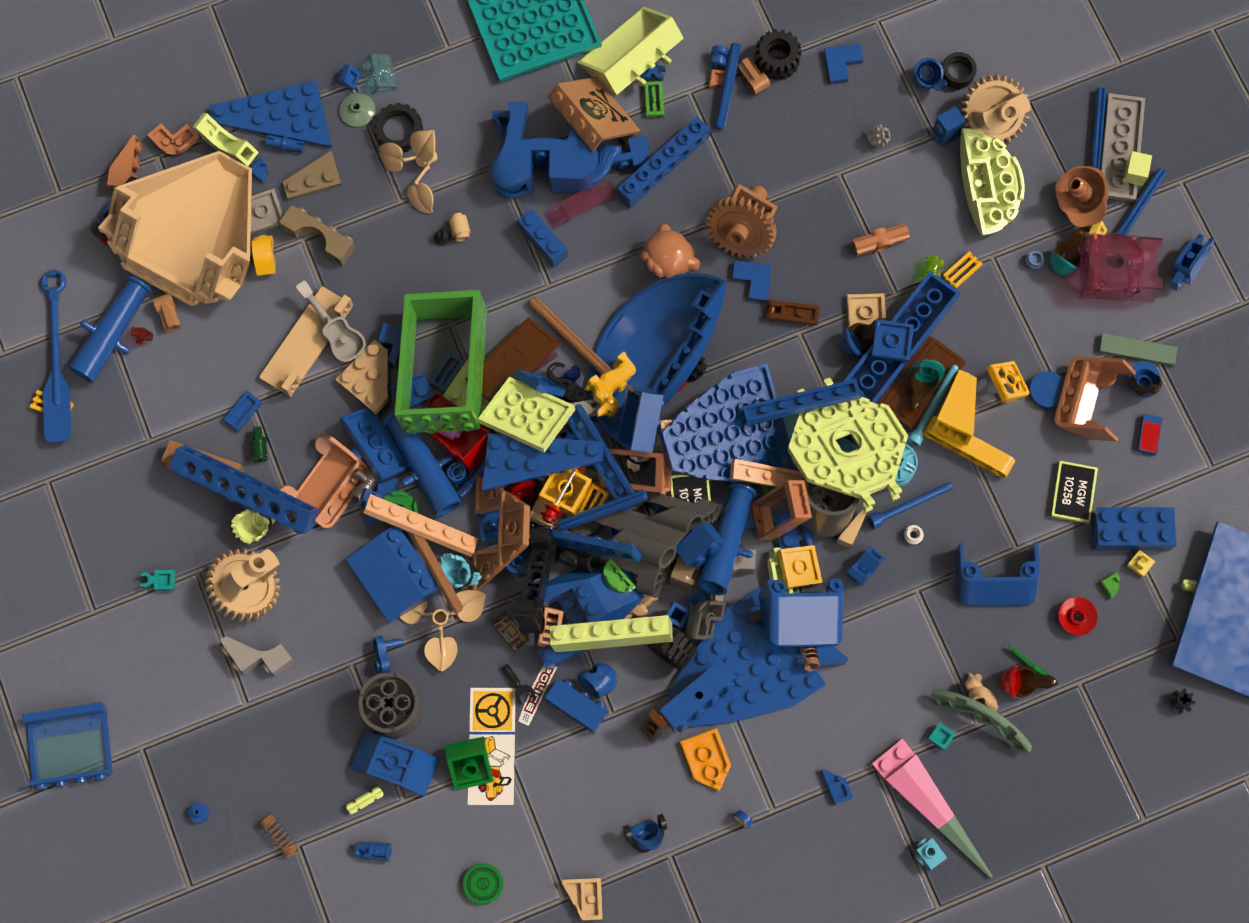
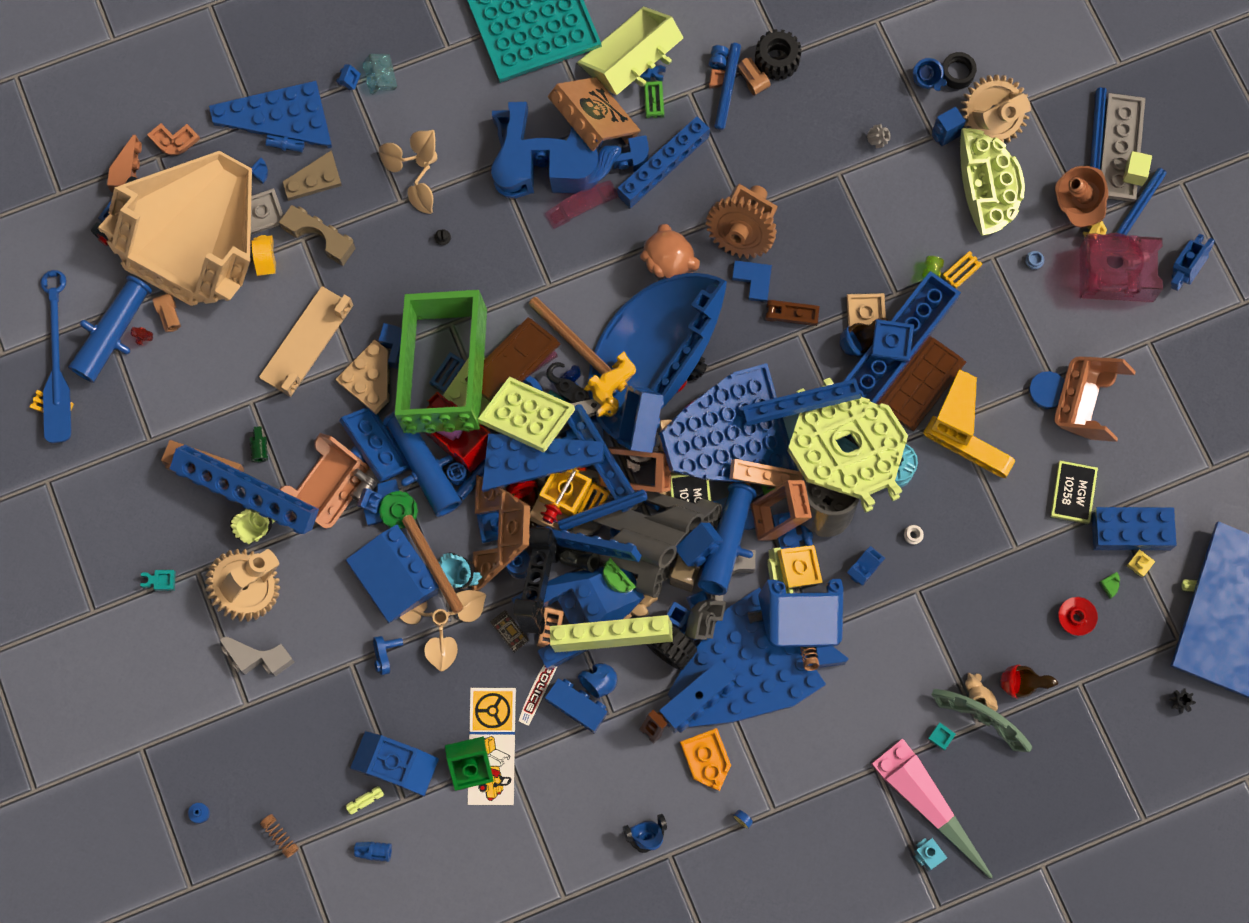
clear light blue panel [22,702,113,790] -> none
yellowish green arch [193,113,259,166] -> none
blue tile [223,391,263,432] -> none
light grey piece [296,280,366,363] -> none
sand green dish [339,93,376,128] -> none
dark grey brick [358,673,423,739] -> none
light nougat plate [363,494,478,557] -> none
black tyre [373,103,423,153] -> none
blue plate [389,372,434,409] -> none
tan brick [448,213,471,242] -> none
green tile [463,863,503,905] -> none
black piece [502,664,535,705] -> none
blue tile [513,369,565,397] -> none
blue brick [517,209,568,268] -> none
tan wing [562,878,603,921] -> none
blue tile [820,769,853,805] -> none
blue tile [824,43,863,84] -> none
tan slope [836,509,866,549] -> none
nougat piece [851,223,910,256] -> none
blue piece [868,482,953,529] -> none
medium azure piece [907,365,958,446] -> none
piece [909,359,945,411] -> none
blue windscreen [955,542,1040,606] -> none
yellow piece [986,361,1030,405] -> none
green piece [1009,645,1049,676] -> none
dark brown piece [1050,228,1084,275] -> none
sand green tile [1099,333,1178,367] -> none
blue piece [1129,361,1163,398] -> none
red tile [1137,414,1163,455] -> none

